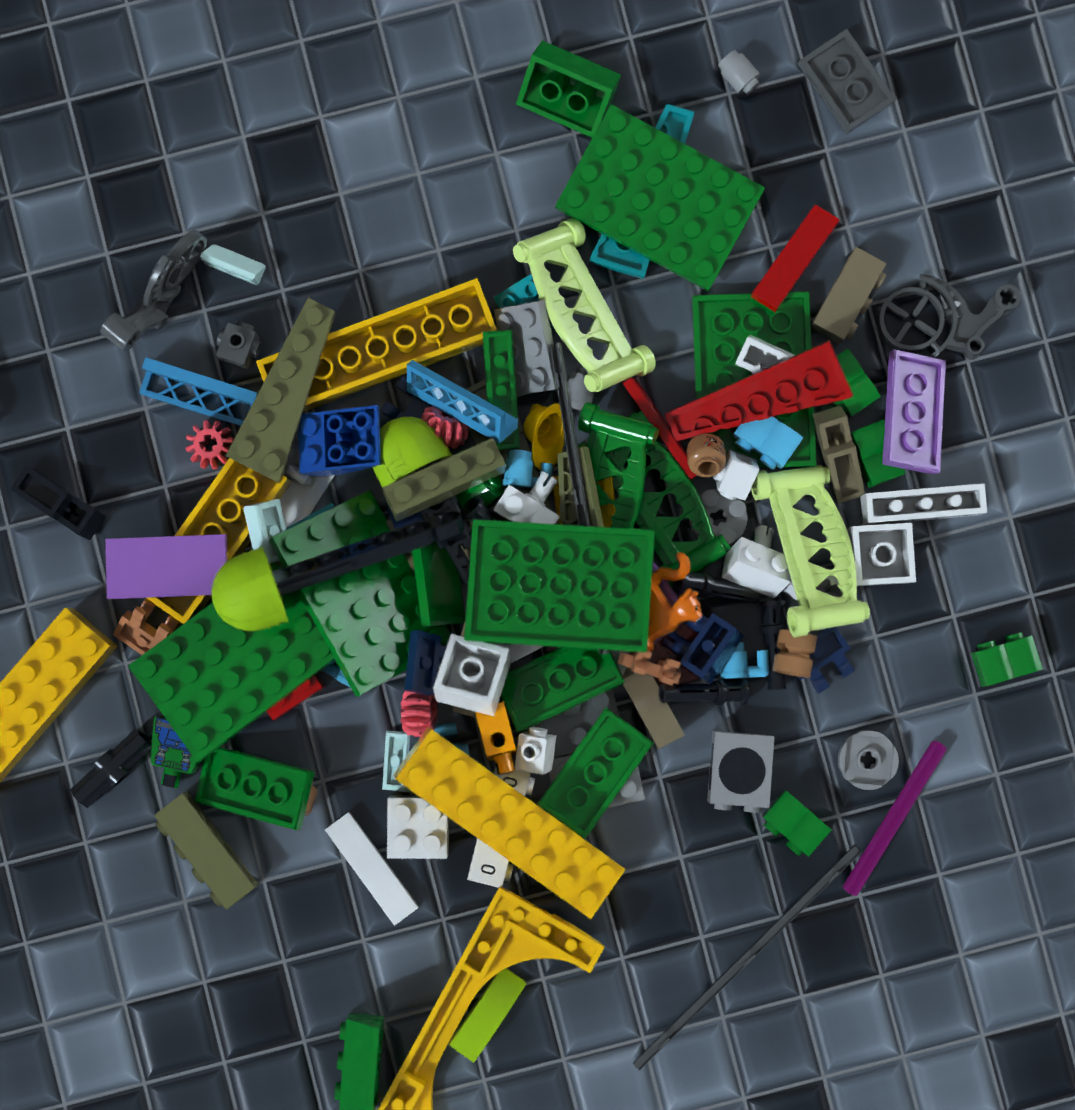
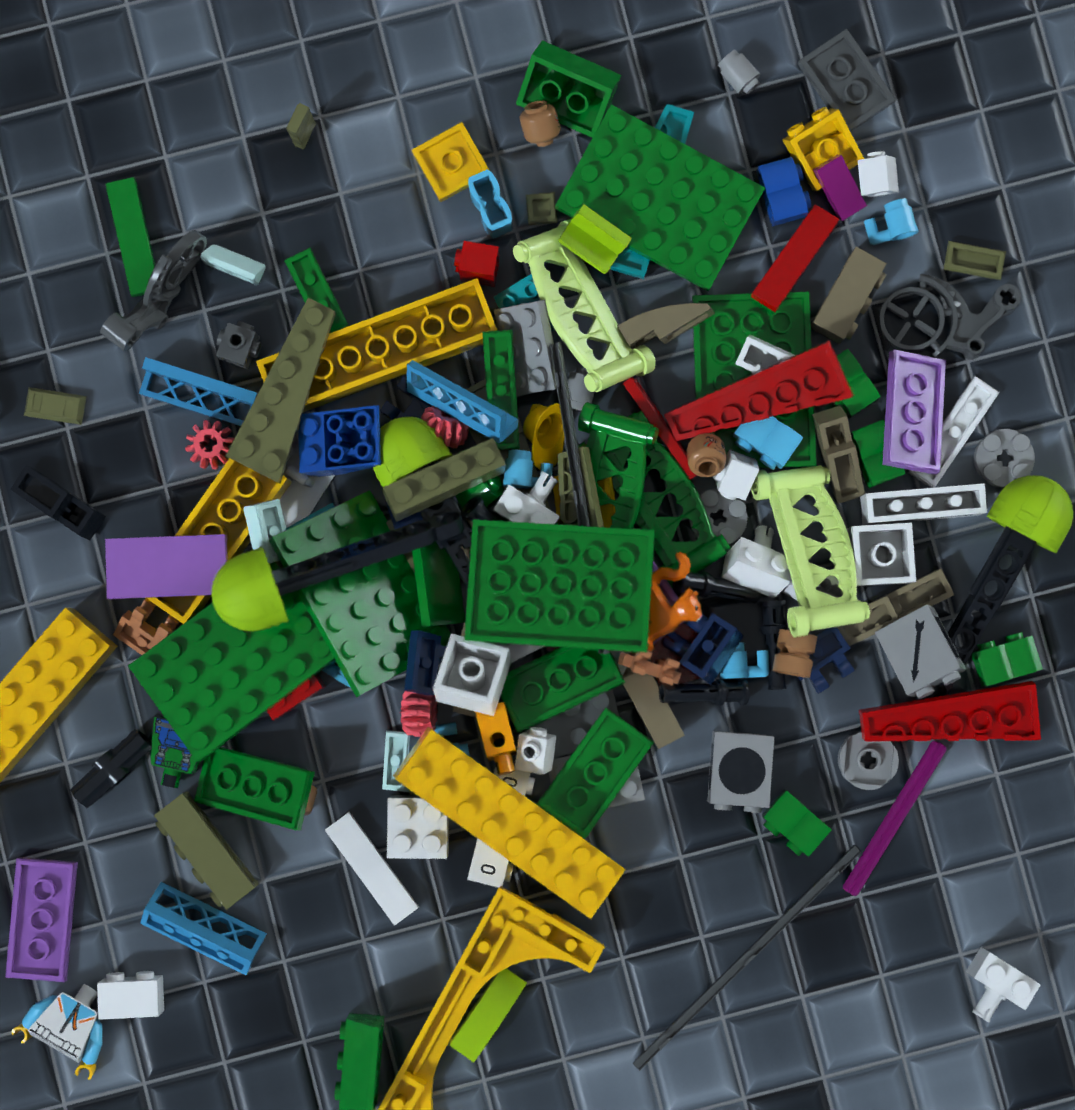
none -> medium lavender tile [5,857,78,982]
none -> torso [11,984,103,1080]
none -> olive tile [24,387,87,425]
none -> white brick [97,971,164,1020]
none -> green tile [105,177,155,297]
none -> dark azure fence [140,882,267,975]
none -> green tile [284,248,349,333]
none -> olive tile [286,103,316,150]
none -> yellow plate [412,122,490,203]
none -> red brick [454,240,500,287]
none -> medium azure brick [468,169,512,239]
none -> medium nougat head [519,100,561,147]
none -> olive tile [526,192,557,226]
none -> lime panel [558,204,632,274]
none -> dark tan slope [617,303,715,348]
none -> blue brick [757,157,811,226]
none -> yellow plate [782,107,864,191]
none -> magenta tile [813,154,867,221]
none -> dark tan slope [837,568,955,646]
none -> white brick [858,151,899,197]
none -> red wing [859,681,1041,741]
none -> medium azure piece [864,198,919,245]
none -> light grey brick [875,604,967,699]
none -> white tile [908,376,1000,488]
none -> piece [921,475,1073,699]
none -> olive tile [943,241,1006,280]
none -> white brick [966,947,1041,1022]
none -> light grey plate [974,429,1035,488]

